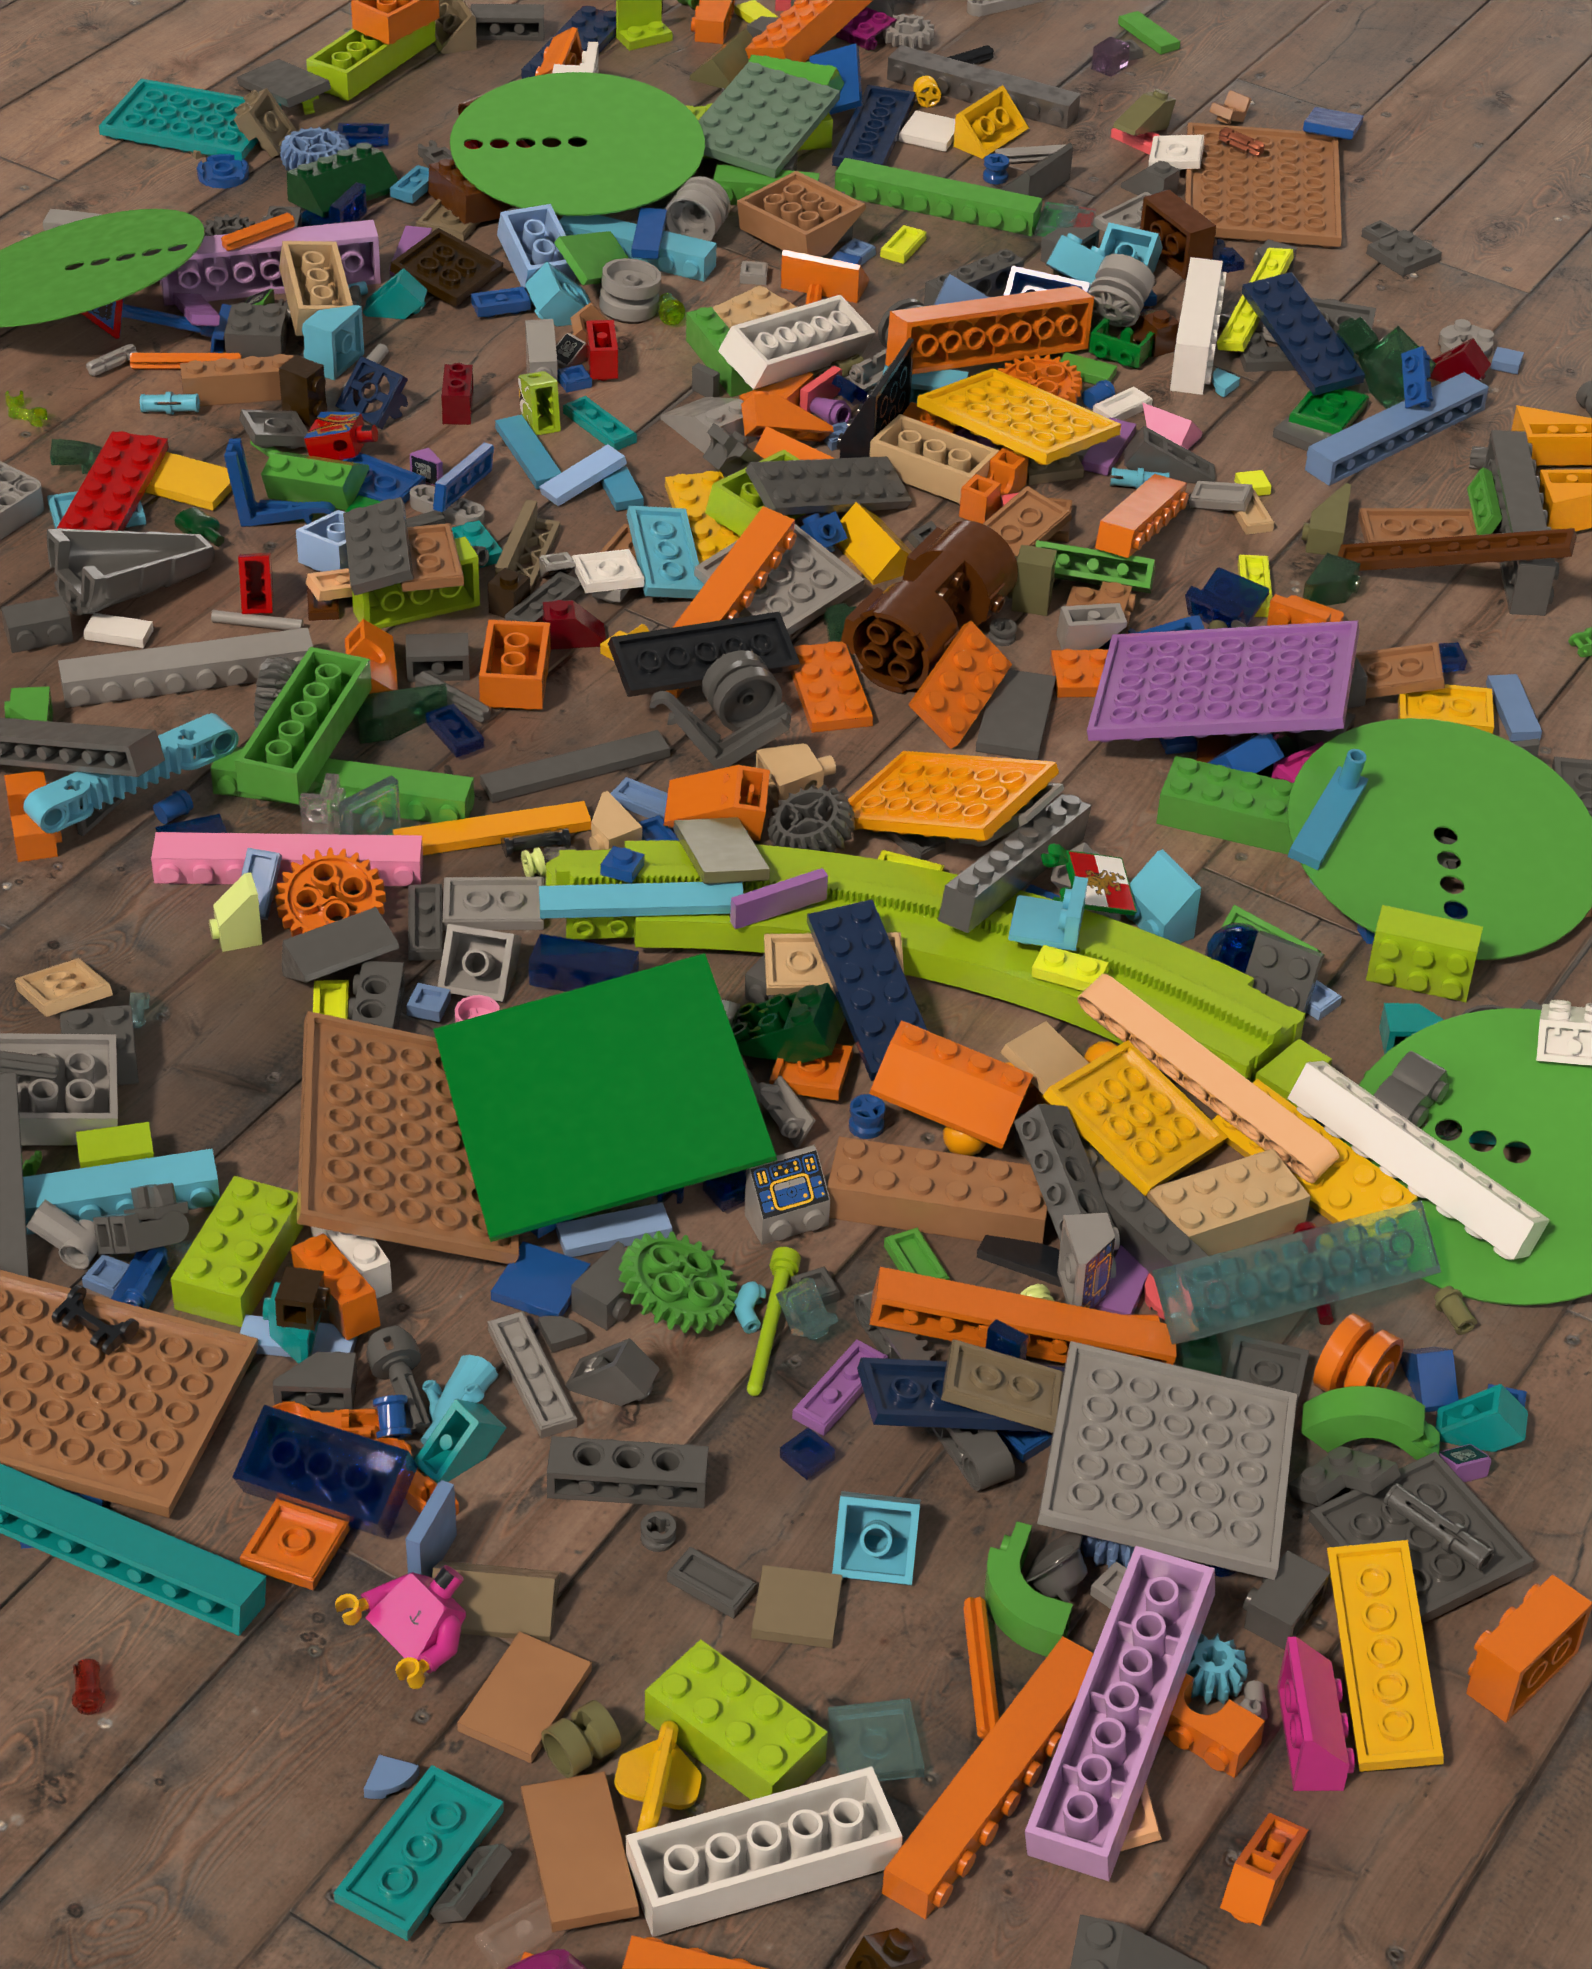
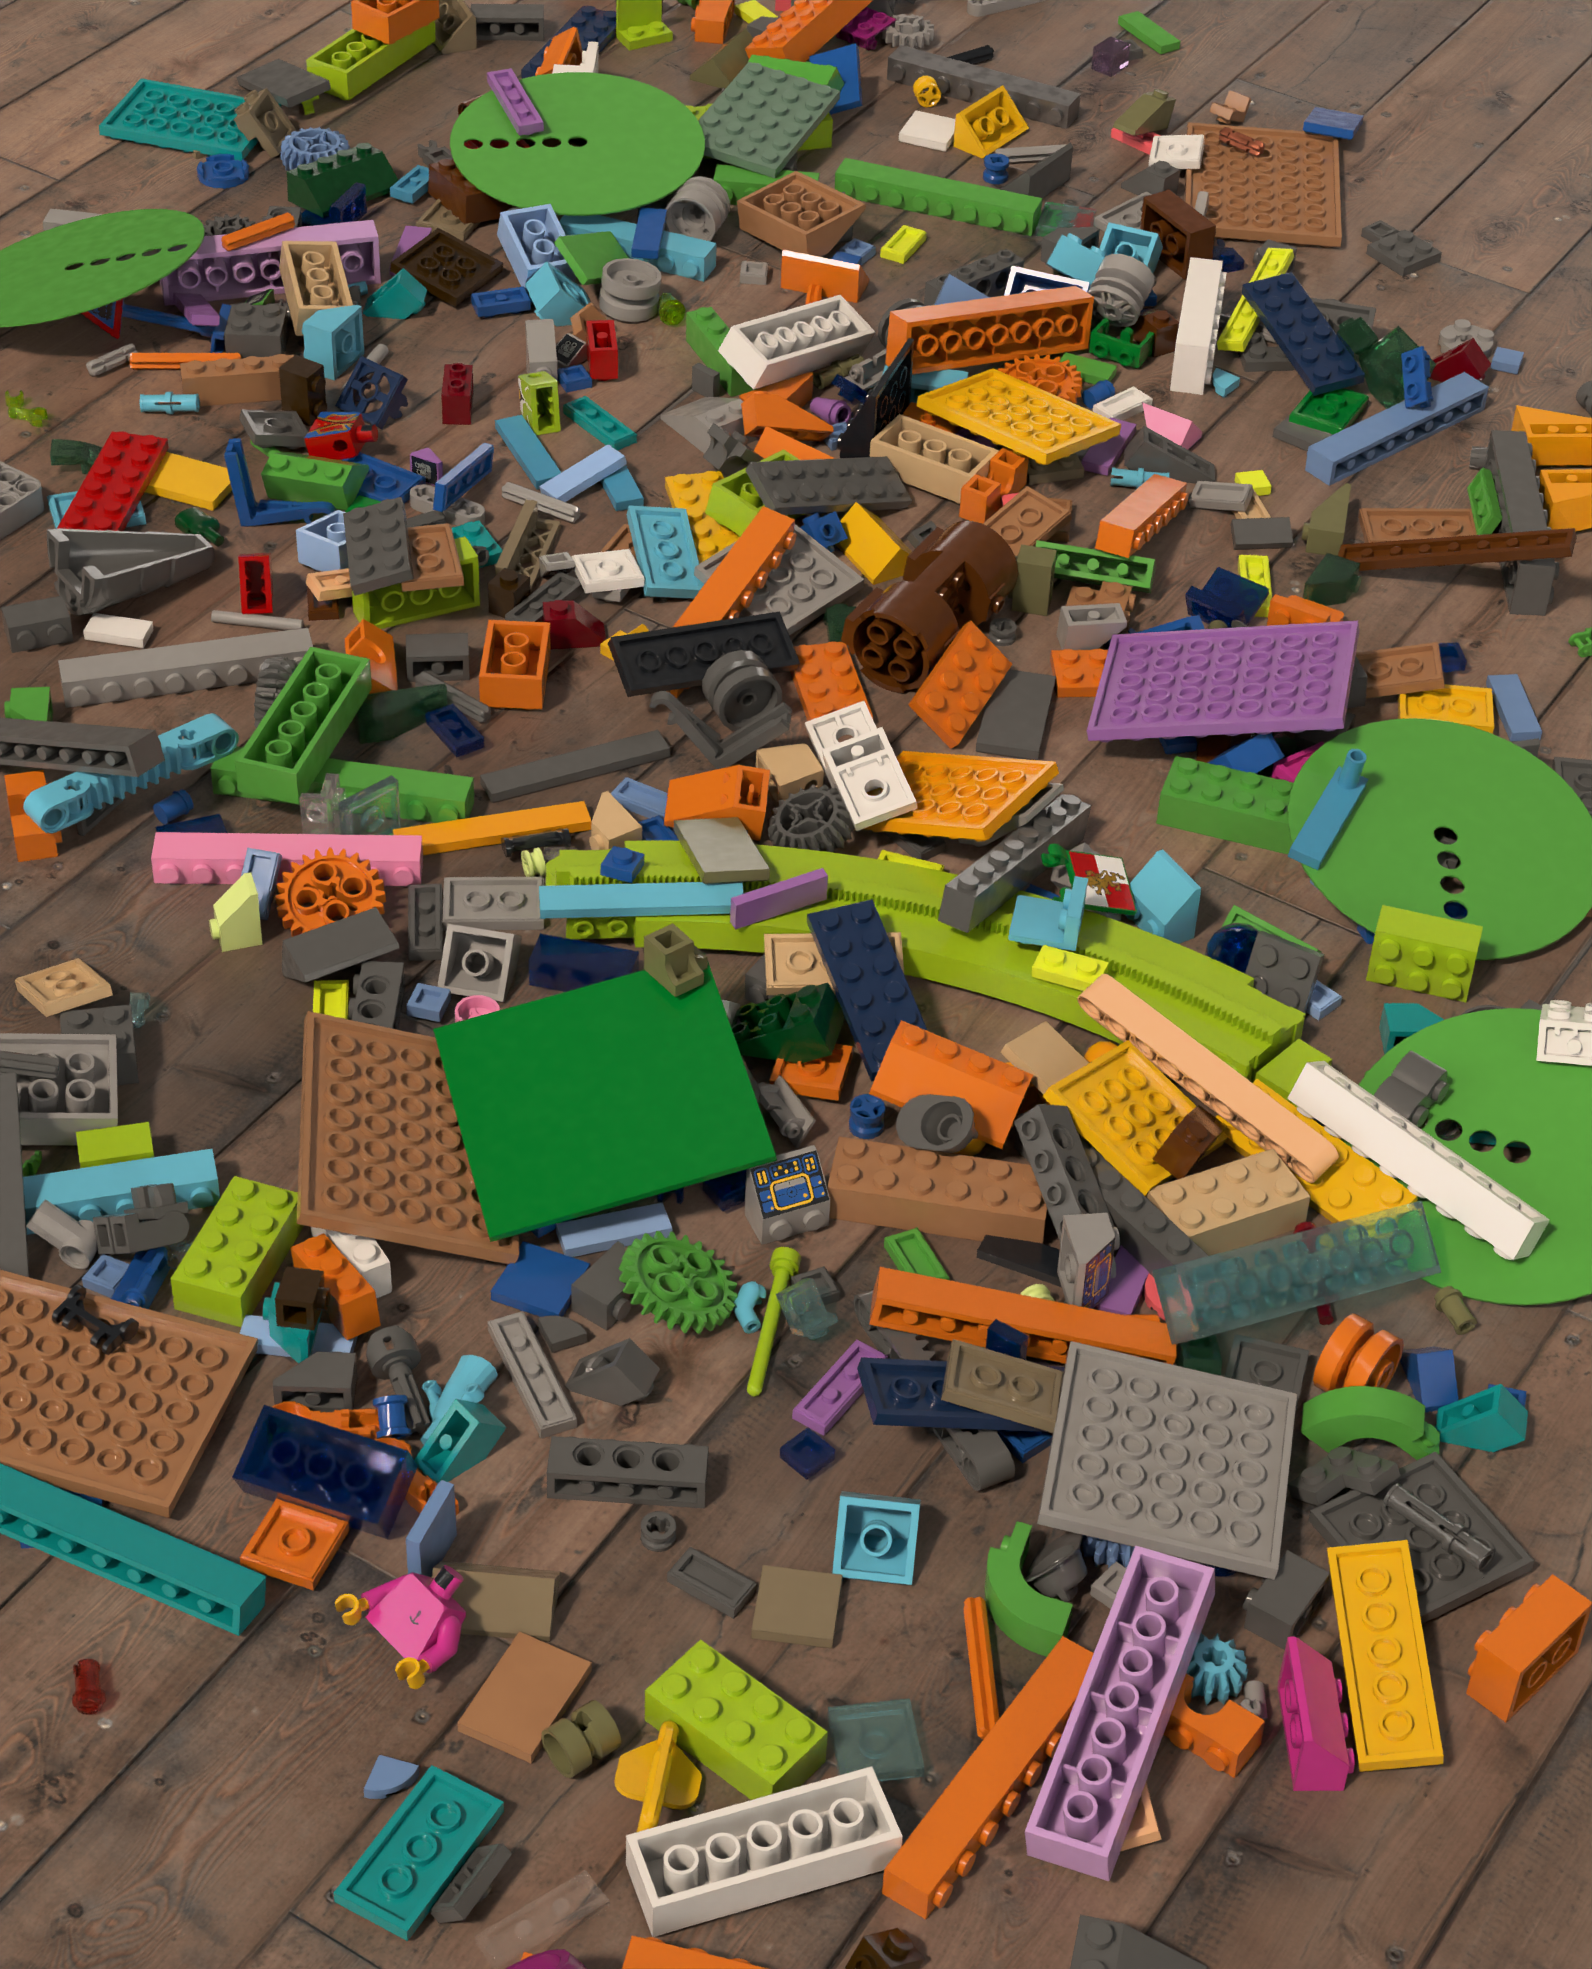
clear blue plate [337,123,390,147] -> none
medium nougat tile [521,1771,639,1932] -> none
tan plate [712,285,797,329] -> none
coral tile [799,365,842,413] -> none
dark blue plate [832,85,916,167] -> none
orange slope [1220,1813,1309,1926] -> none
slope [1439,1444,1491,1482] -> none
none -> medium lavender plate [487,68,544,135]
none -> light grey axle [501,482,580,523]
none -> olive brick [644,923,708,997]
none -> white bracket [805,701,918,831]
none -> dark grey piece [896,1094,979,1153]
none -> reddish brown slope [1152,1105,1227,1179]
none -> light grey tile [1195,191,1209,216]
none -> dark grey tile [1230,517,1293,550]

